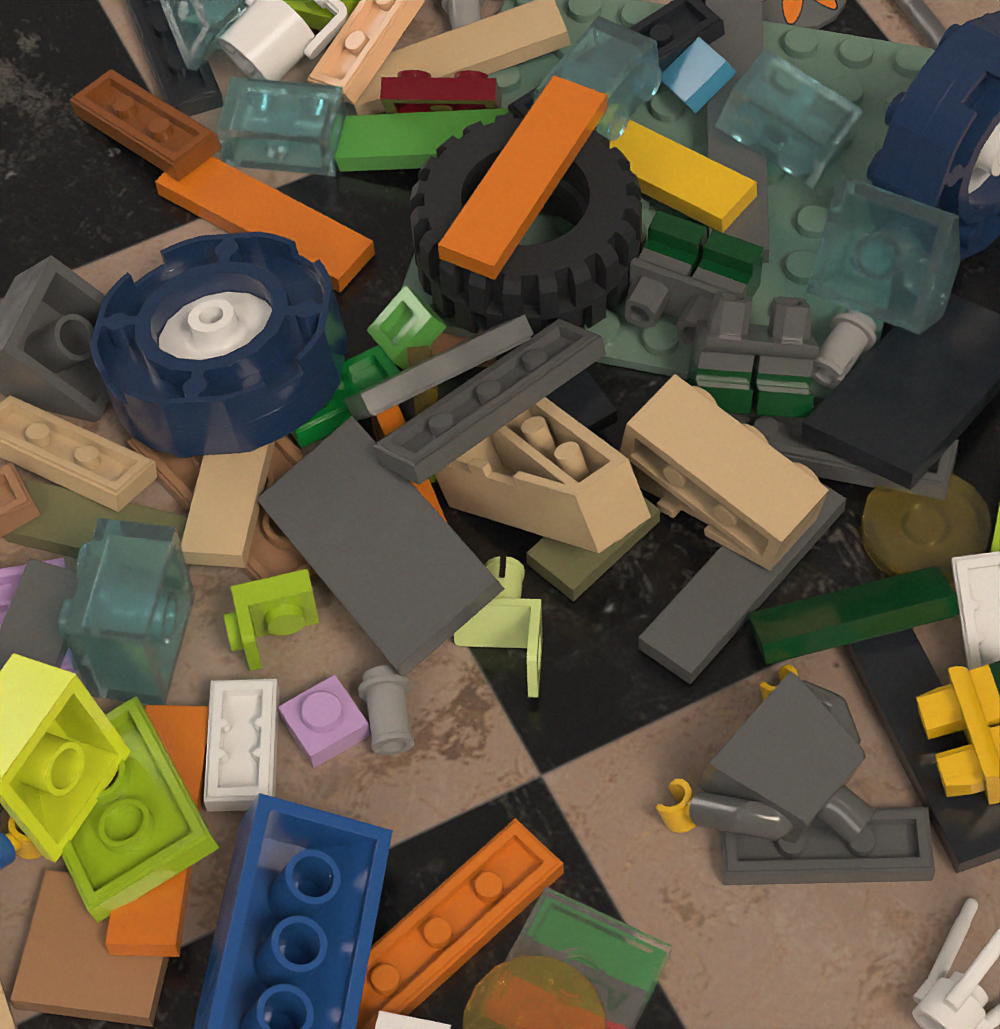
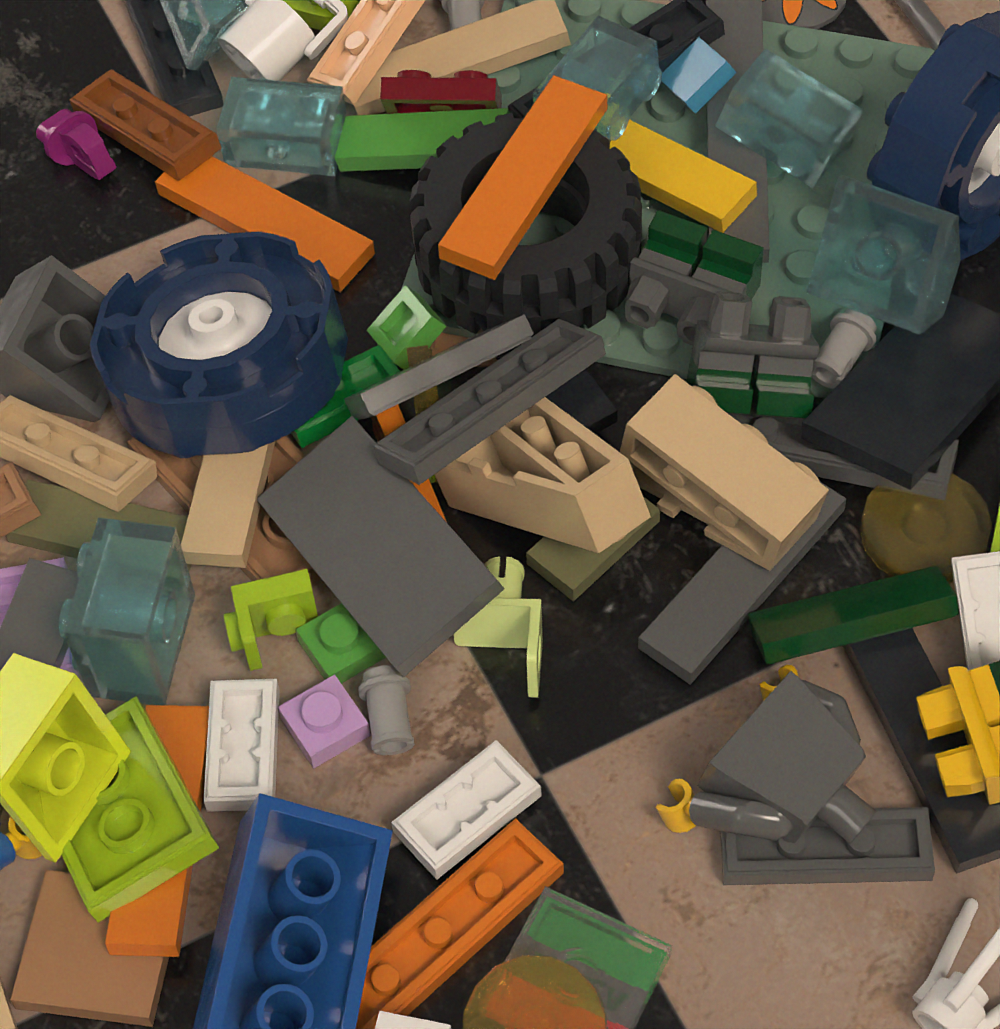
none -> magenta piece [36,109,117,180]
none -> bright green plate [296,603,386,684]
none -> white plate [391,740,541,880]

